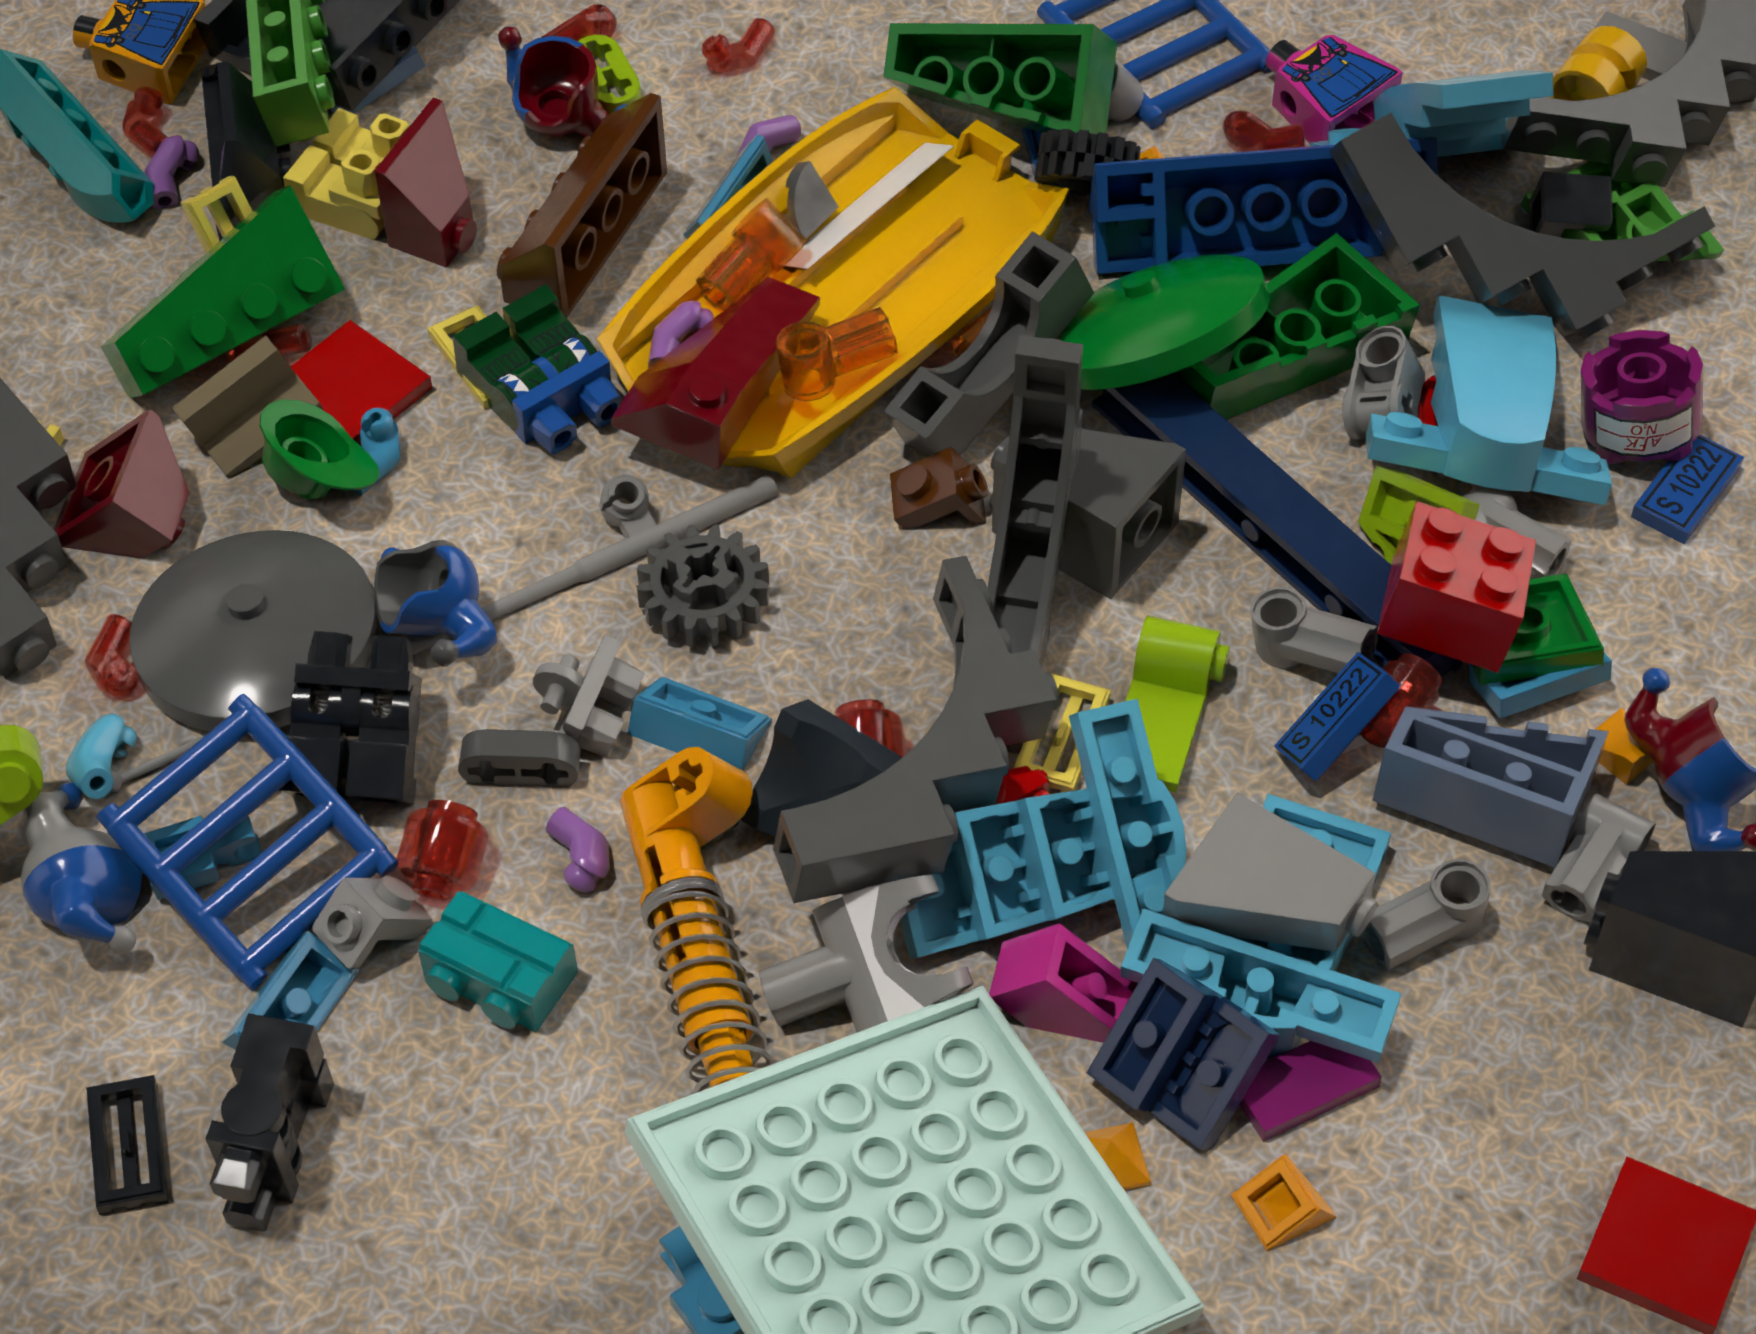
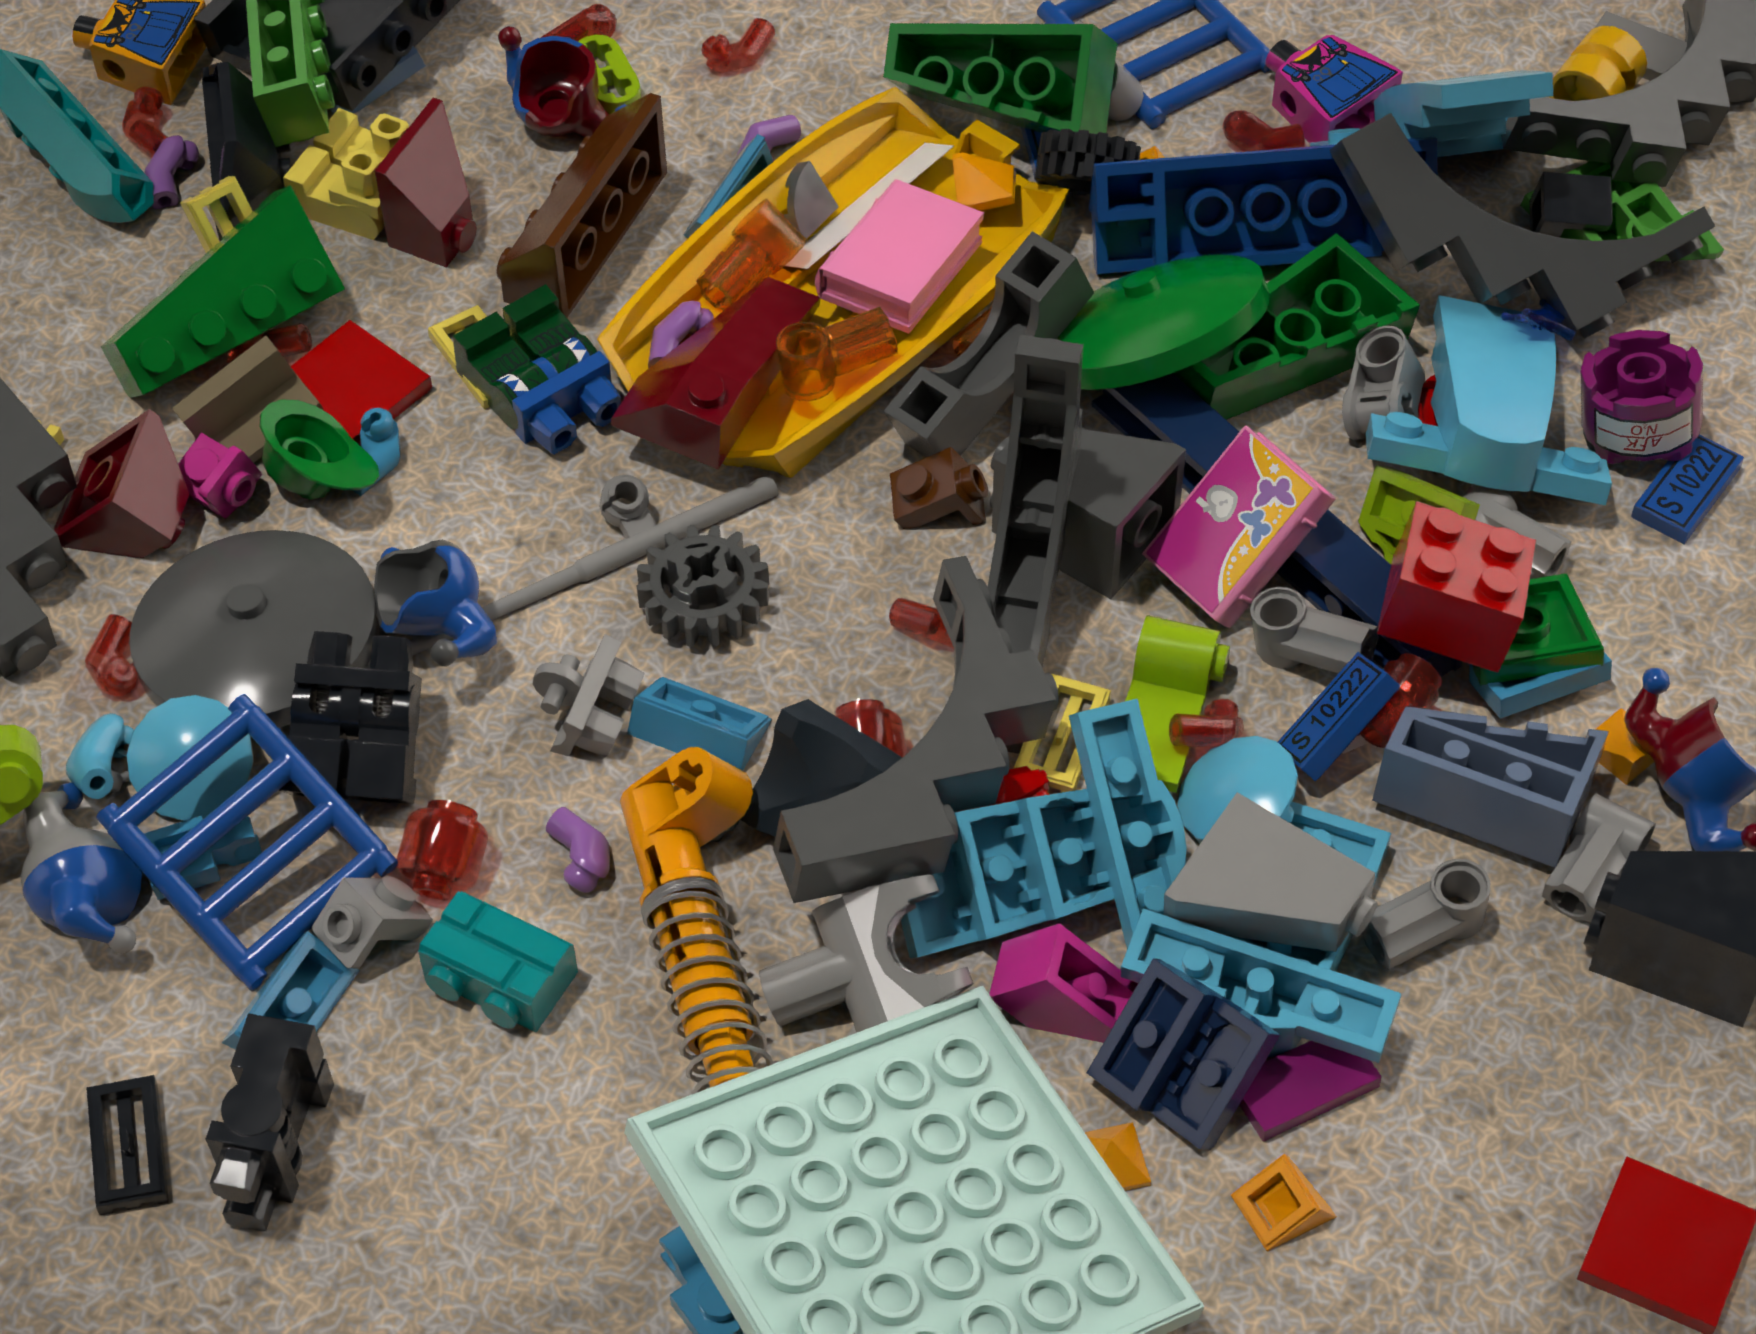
dark grey beam [458,729,581,787] -> none
none -> medium azure dish [127,695,253,821]
none -> dark pink bracket [178,432,263,519]
none -> bright pink piece [815,179,984,334]
none -> clear red arm [889,597,954,649]
none -> light orange slope [952,152,1016,211]
none -> piece [1142,425,1336,628]
none -> clear red arm [1169,699,1244,748]
none -> medium azure dish [1177,736,1298,844]
none -> clear blue piece [1501,299,1576,342]

